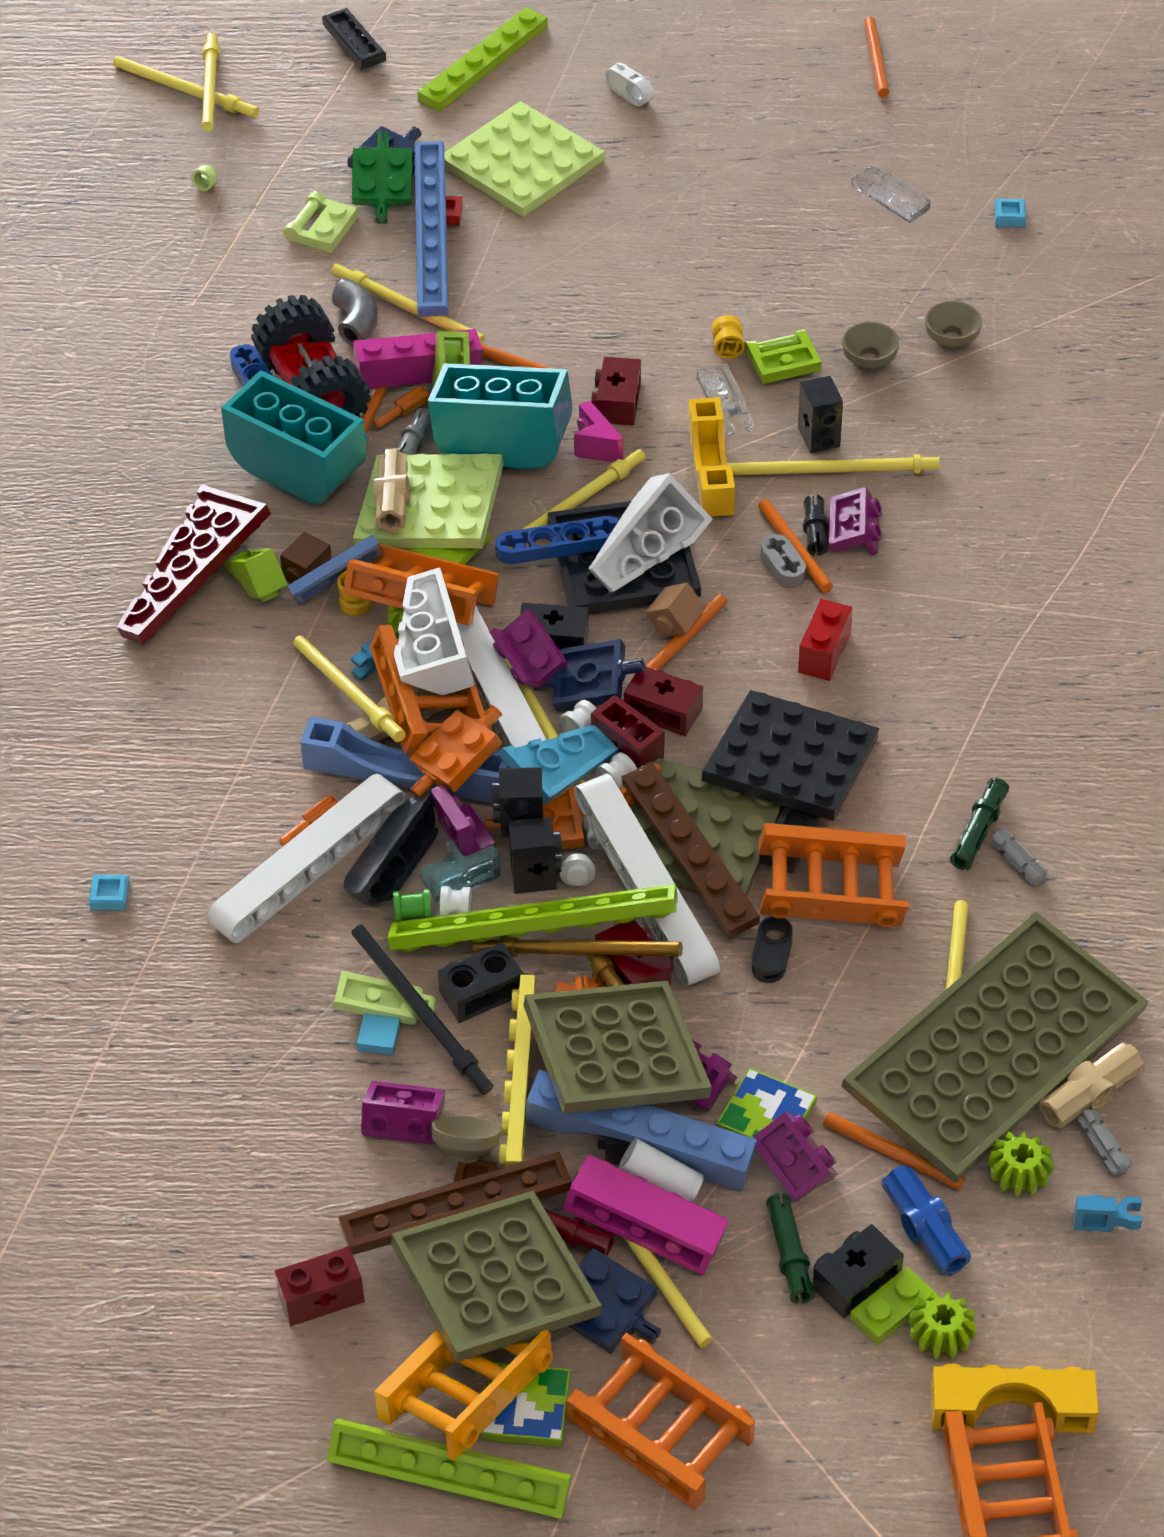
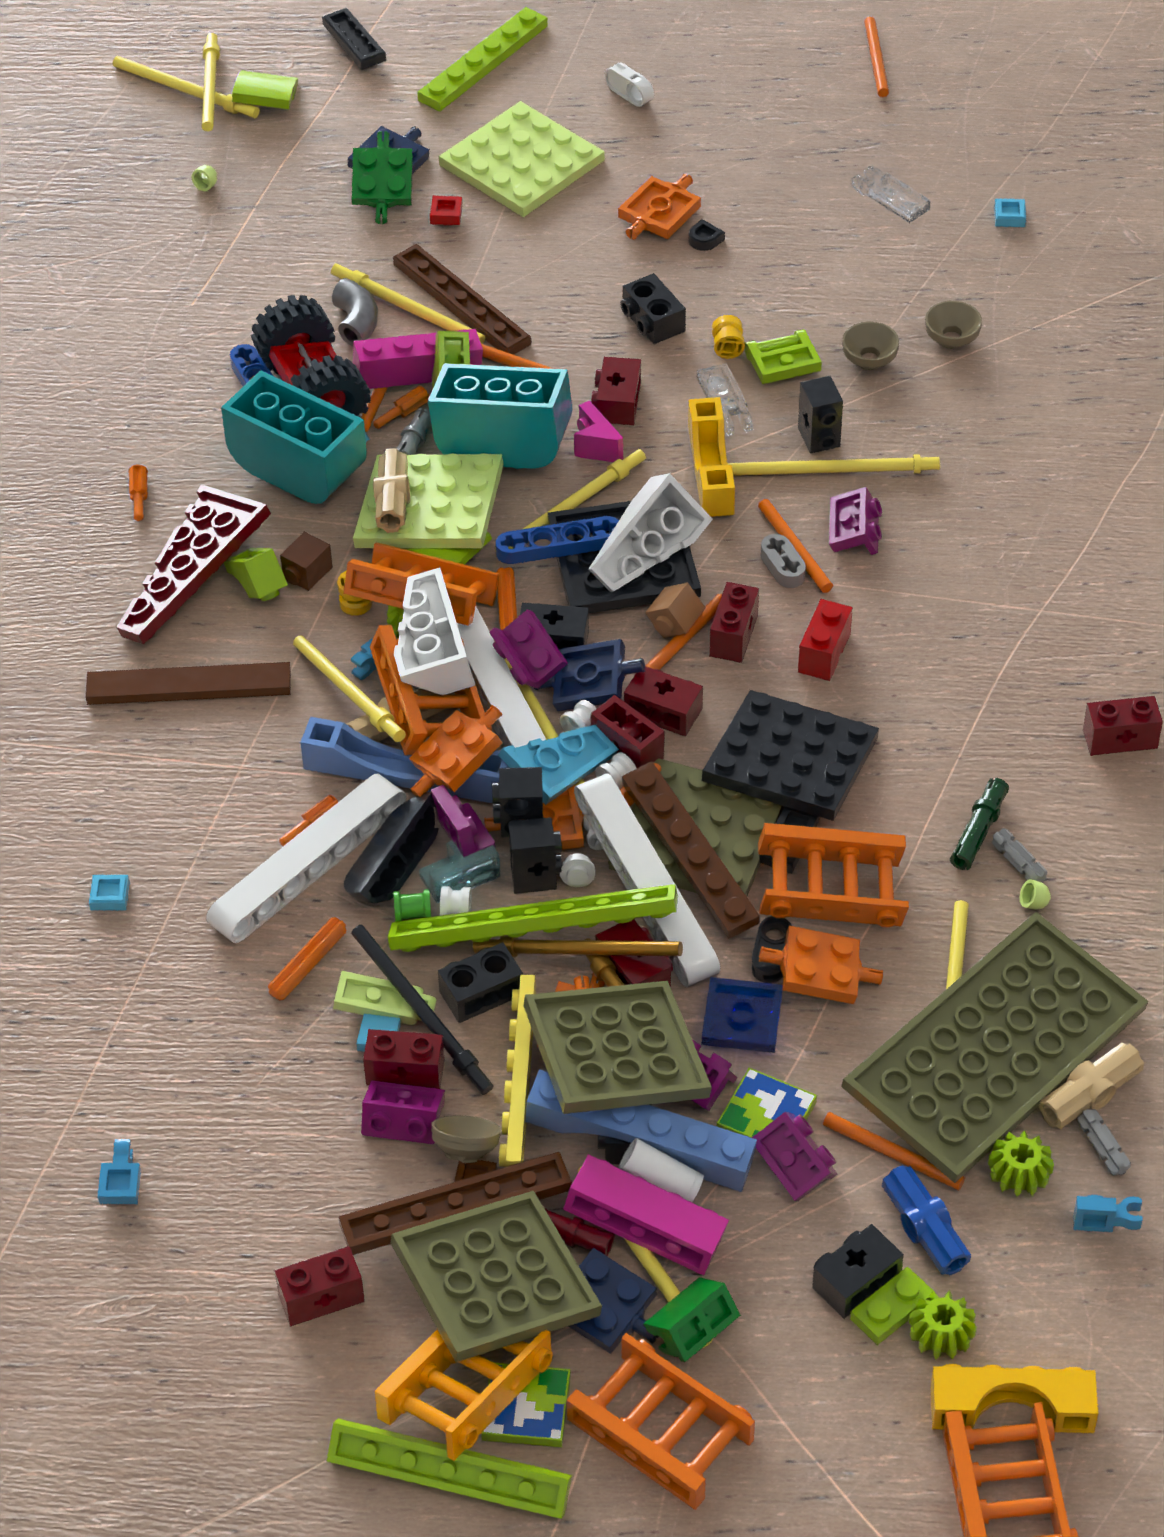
yellowish green plate [283,191,358,253] -> none
medium blue tile [288,534,383,604] -> none
medium blue tile [415,141,449,317] -> none
dark green pin [766,1193,815,1304] -> none
black pin [803,494,829,556] -> none
none -> reddish brown tile [86,662,291,705]
none -> dark azure plate [97,1139,141,1204]
none -> orange axle [128,465,148,521]
none -> lime slope [232,70,298,110]
none -> orange axle [268,917,347,1001]
none -> dark red brick [363,1029,445,1089]
none -> reddish brown tile [393,244,532,355]
none -> orange axle [496,567,517,630]
none -> orange plate [618,173,701,240]
none -> black brick [620,273,686,344]
none -> green hinge [643,1277,741,1362]
none -> black tile [689,219,725,251]
none -> clear blue plate [701,977,783,1053]
none -> dark red brick [709,582,759,663]
none -> orange plate [759,926,883,1004]
none -> yellowish green hinge [1019,879,1051,910]
none -> dark red brick [1083,696,1163,756]

